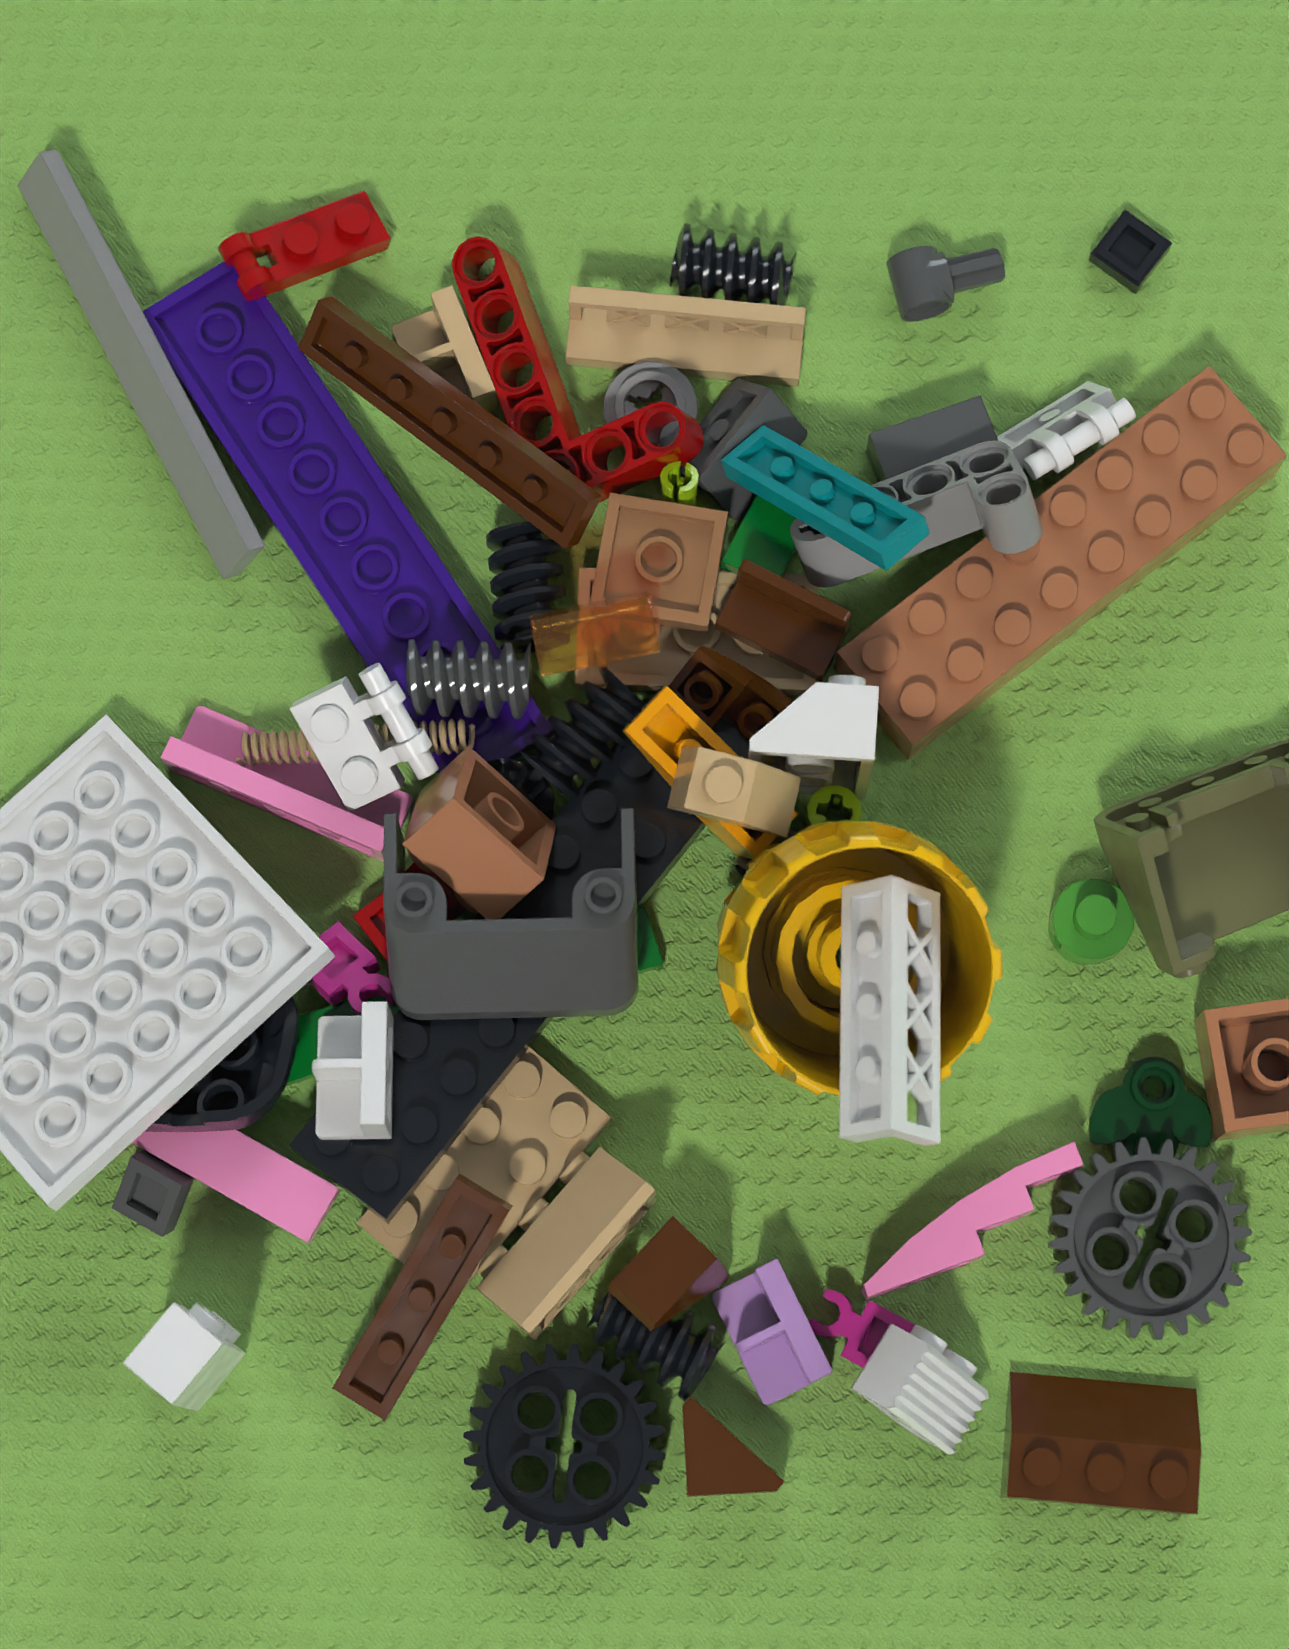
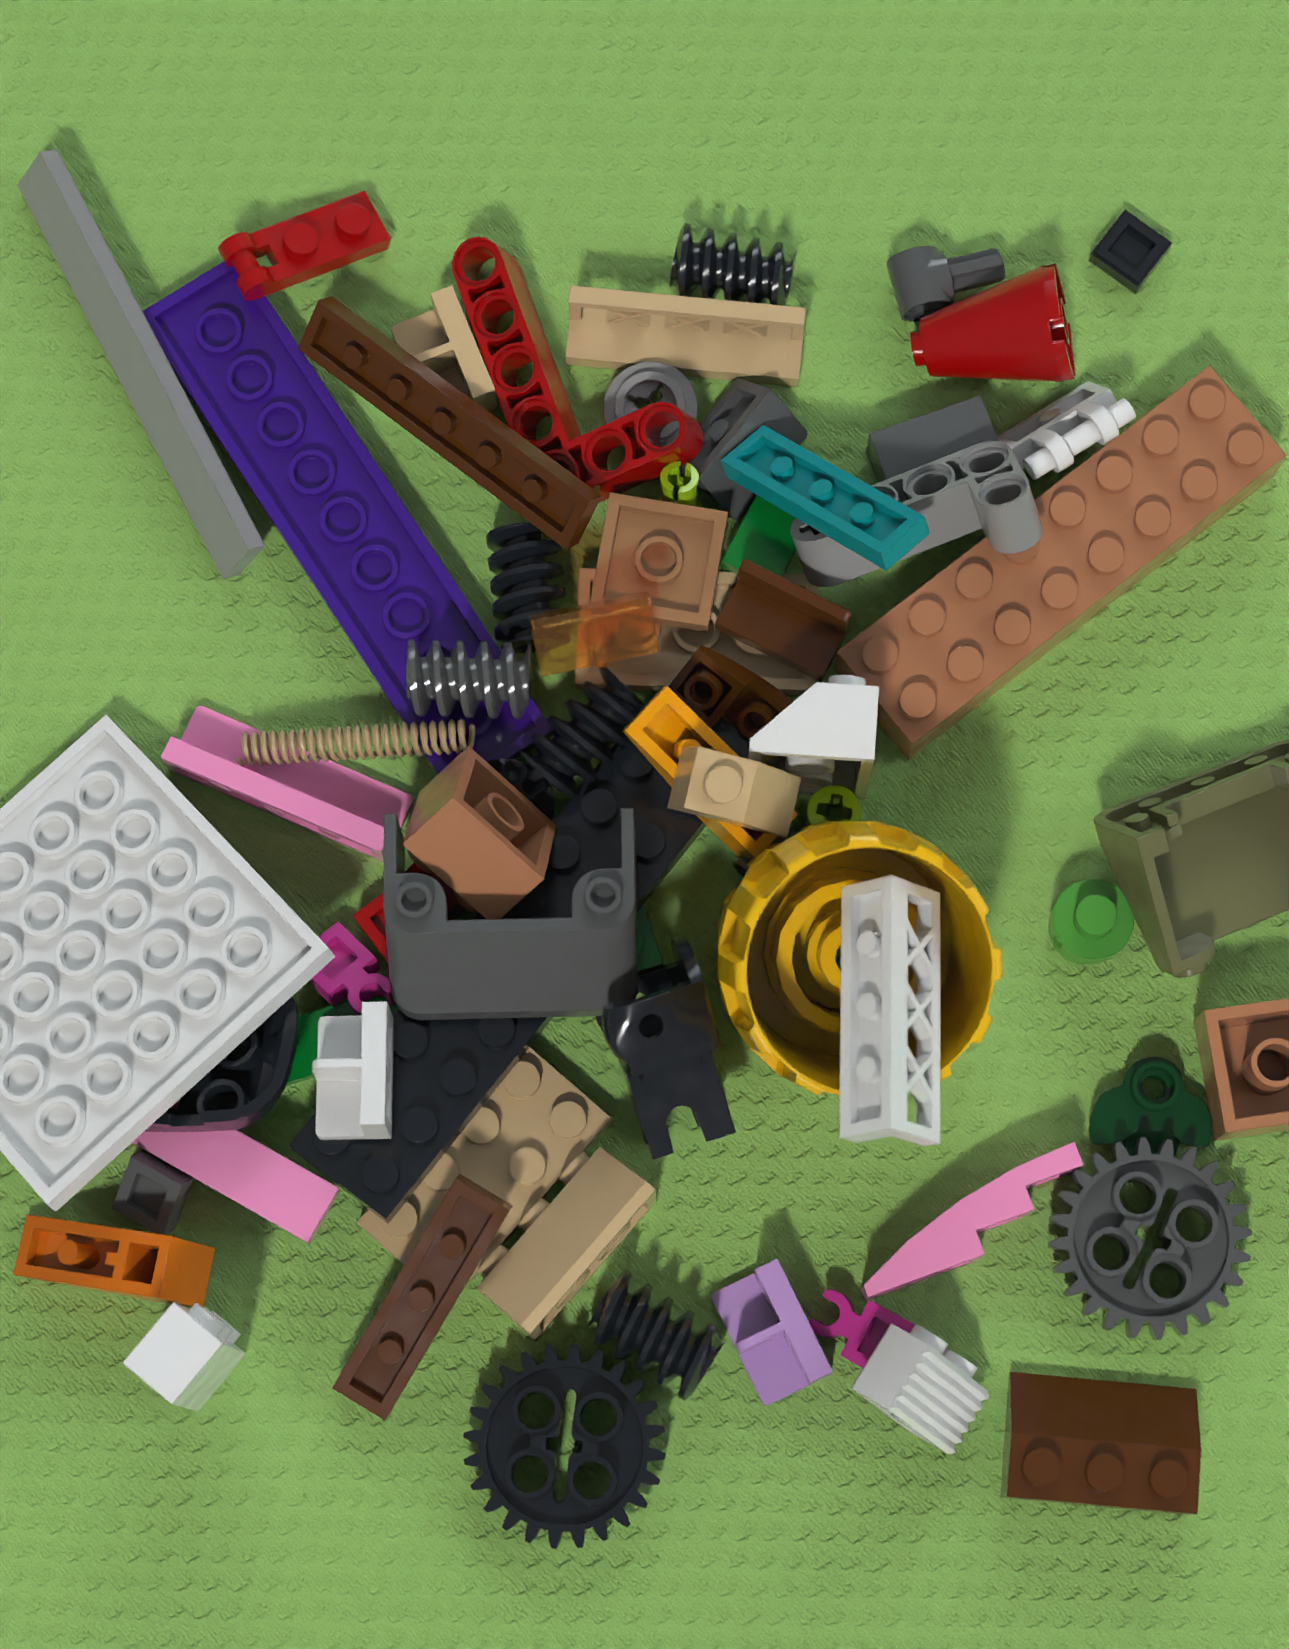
white plate [290,663,439,812] -> none
reddish brown slope [607,1216,730,1331] -> none
reddish brown slope [682,1397,785,1497] -> none
none -> orange slope [13,1214,216,1307]
none -> black piece [595,935,736,1160]
none -> red cone [910,264,1076,382]

